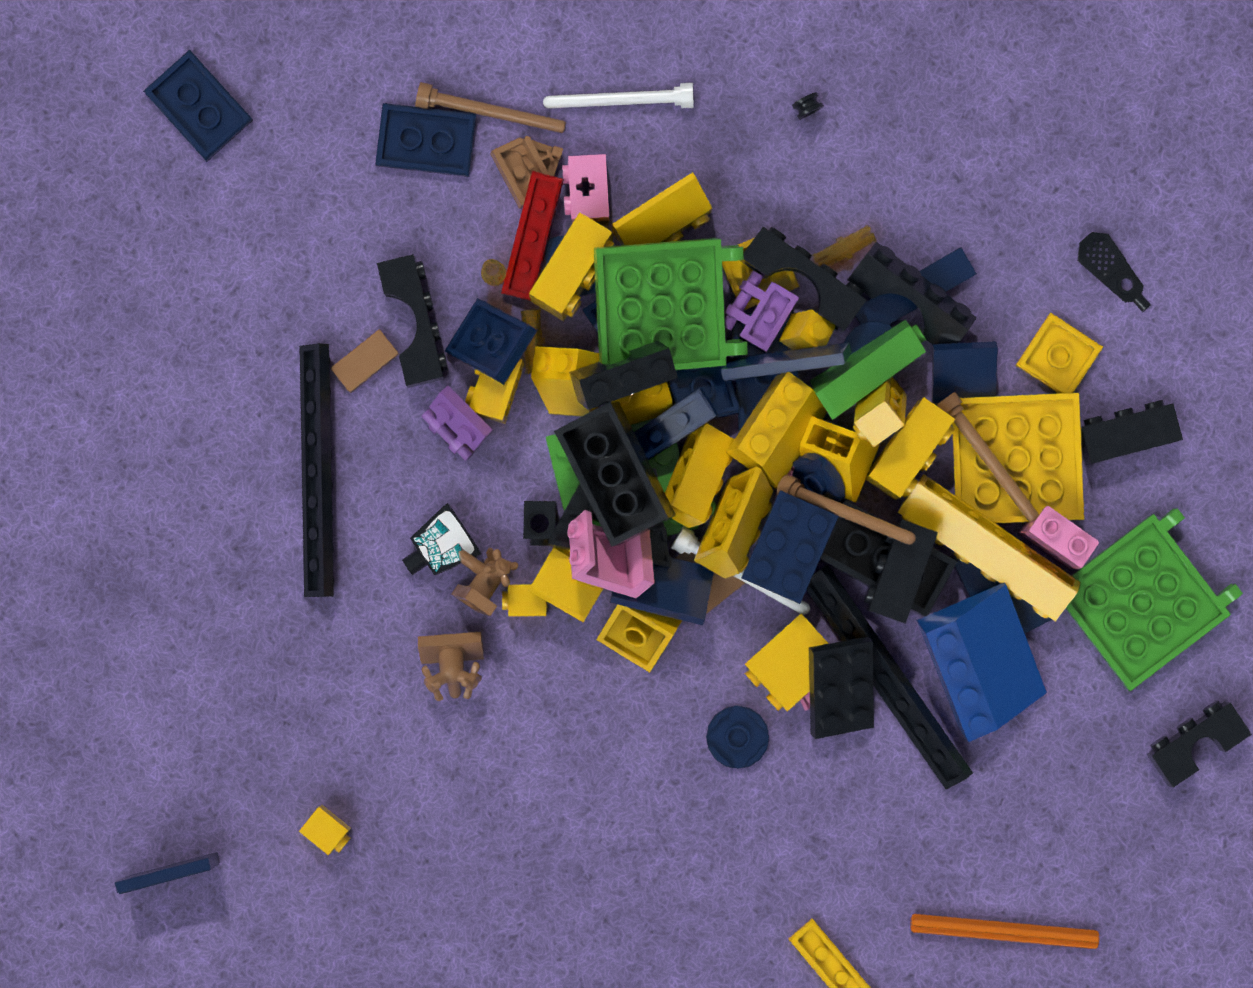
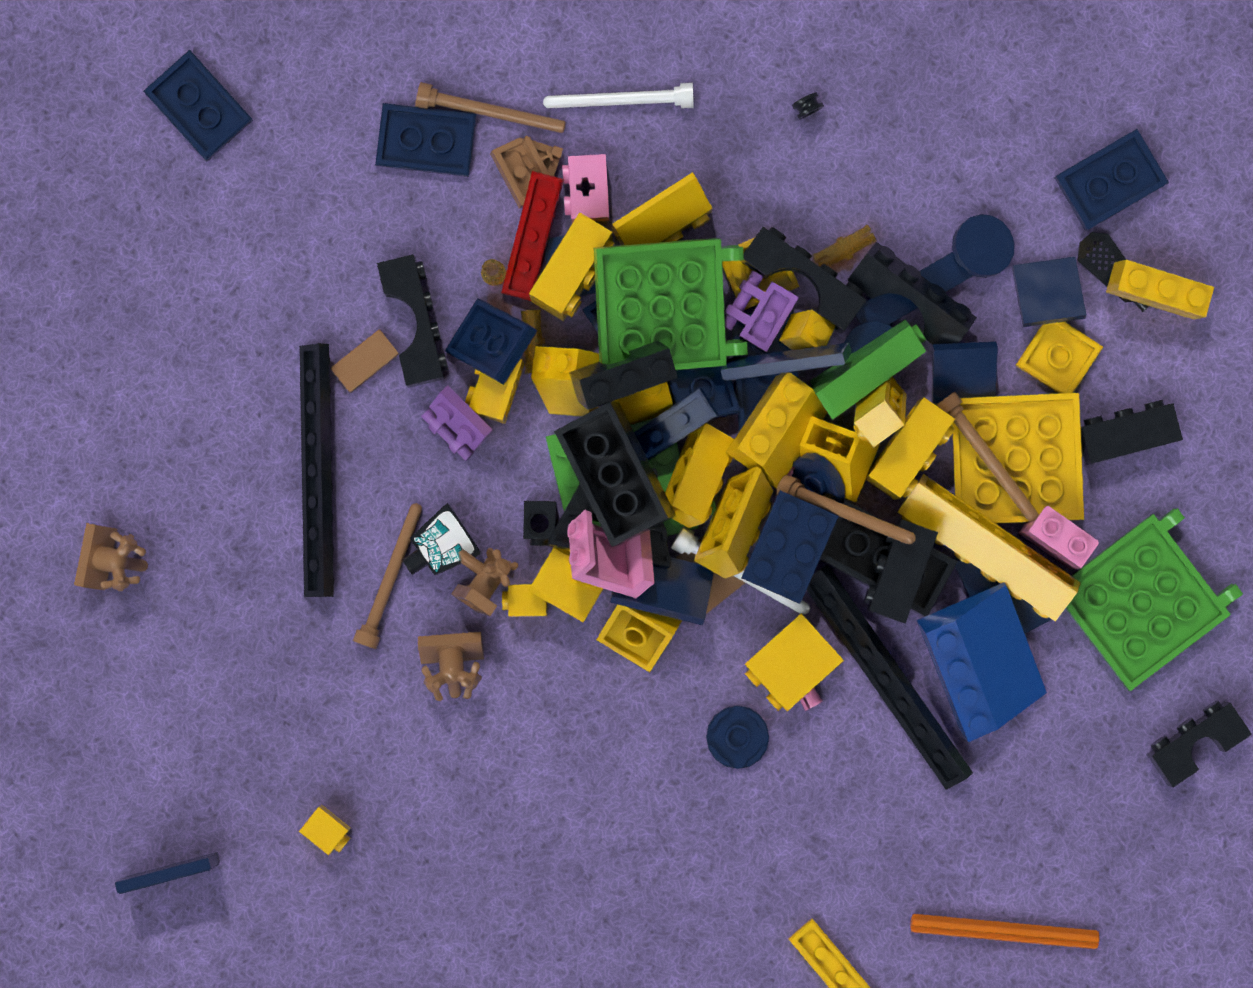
black plate [809,637,874,739] -> none
none -> medium nougat piece [74,523,148,592]
none -> medium nougat piece [353,503,422,649]
none -> dark blue tile [952,214,1015,278]
none -> dark blue tile [1012,257,1087,327]
none -> dark blue plate [1054,129,1169,231]
none -> yellow brick [1106,260,1214,319]

